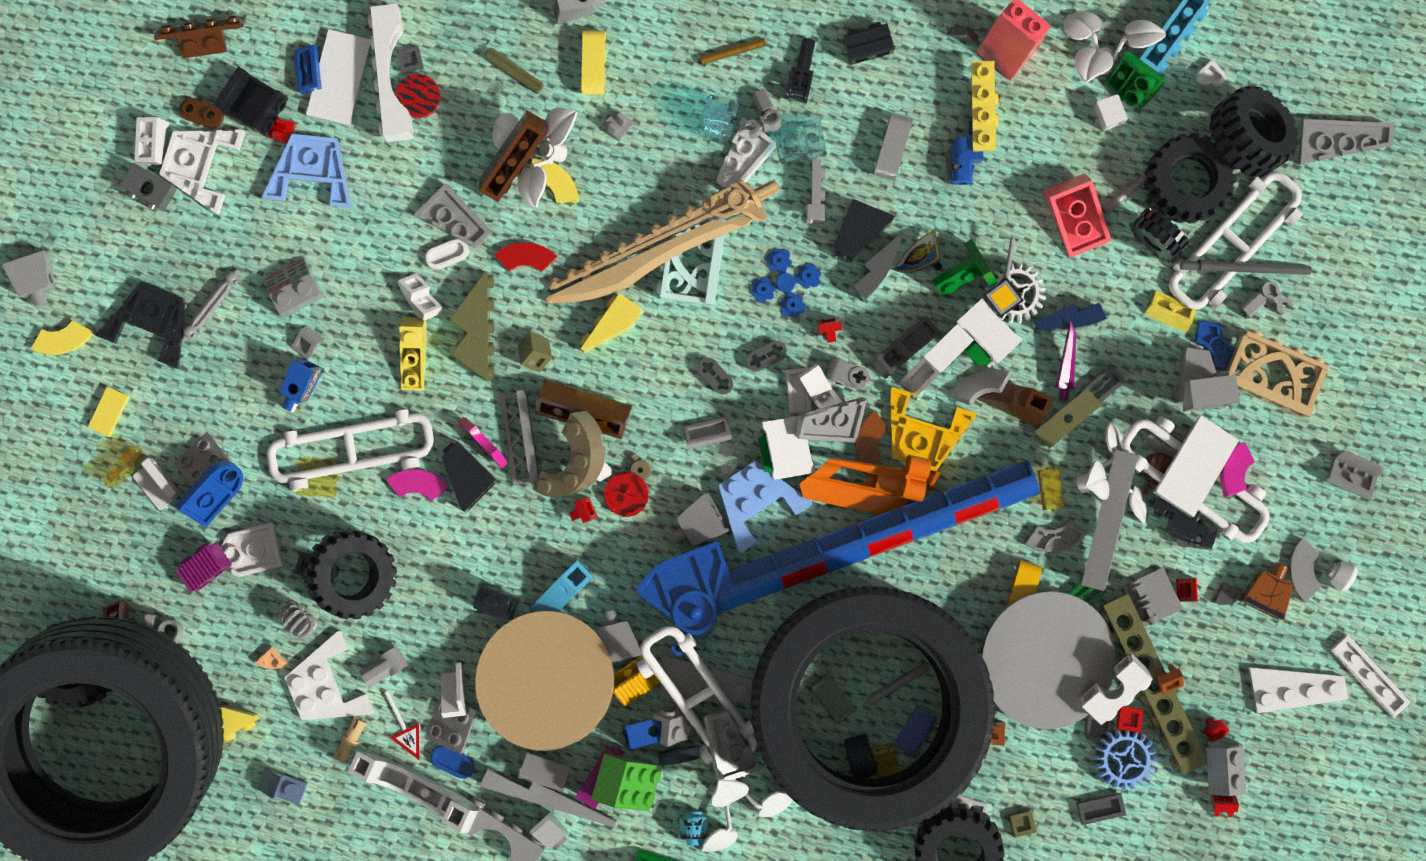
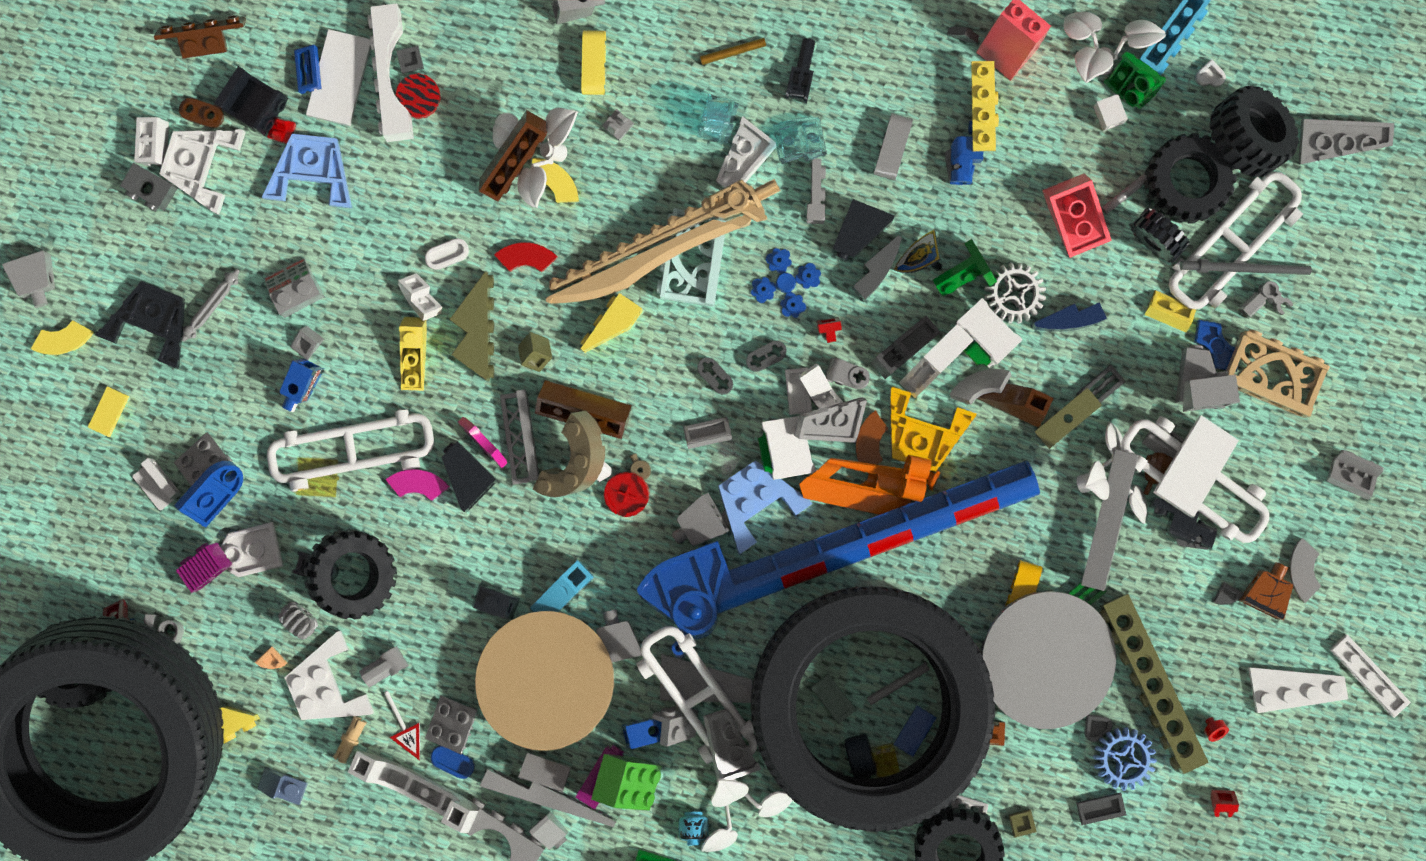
clear yellow slope [103,446,144,489] -> none
light grey wing [414,183,493,248] -> none
white panel [441,662,466,718] -> none
olive axle [485,48,544,94] -> none
red tile [569,497,598,523] -> none
yellow brick [613,655,661,707] -> none
black bush [658,746,700,765] -> none
light grey bar [744,89,781,139] -> none
black brick [843,22,895,65] -> none
piece [983,237,1024,318] -> none
light grey tile [1024,520,1087,552] -> none
clear yellow piece [1037,467,1065,512] -> none
magenta bar [1056,321,1076,399] -> none
white arch [1080,652,1153,725] -> none
red tile [1116,706,1144,733] -> none
light grey hinge [1122,568,1183,627] -> none
dark orange tile [1156,663,1184,695] -> none
red slope [1176,578,1198,602] -> none
light grey slope [1206,744,1246,796] -> none
dark pink tile [1220,442,1255,498] -> none
white cone [1327,562,1358,592] -> none

